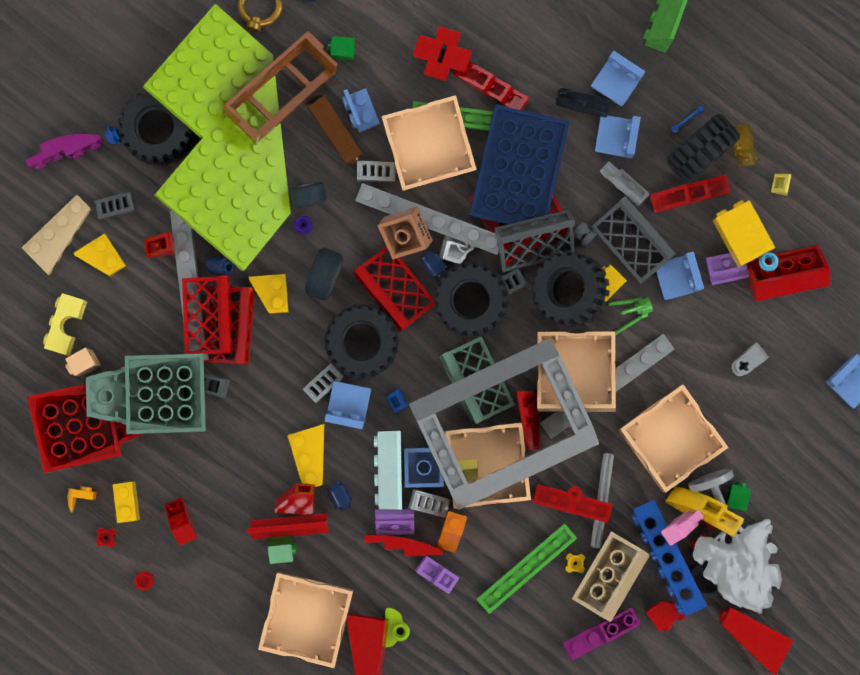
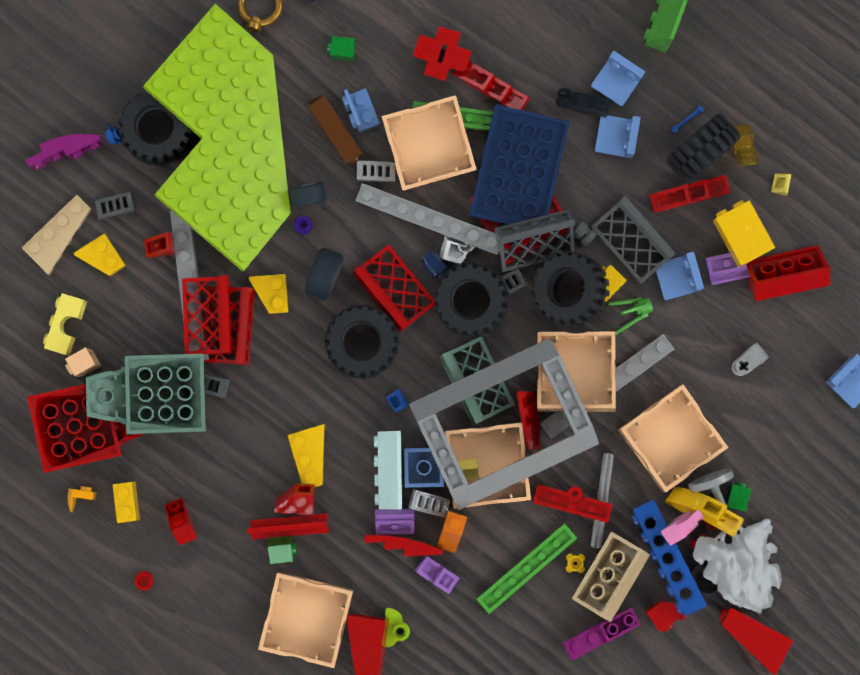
red plate [96,528,116,548] -> none
dark blue brick [207,256,234,276] -> none
dark orange piece [223,31,338,145] -> none
light grey slope [303,363,344,404] -> none
medium blue bracket [325,381,371,429] -> none
dark blue brick [327,481,353,511] -> none
nougat brick [377,206,433,259] -> none
light grey hinge [600,162,650,206] -> none
medium azure plate [759,252,778,271] -> none

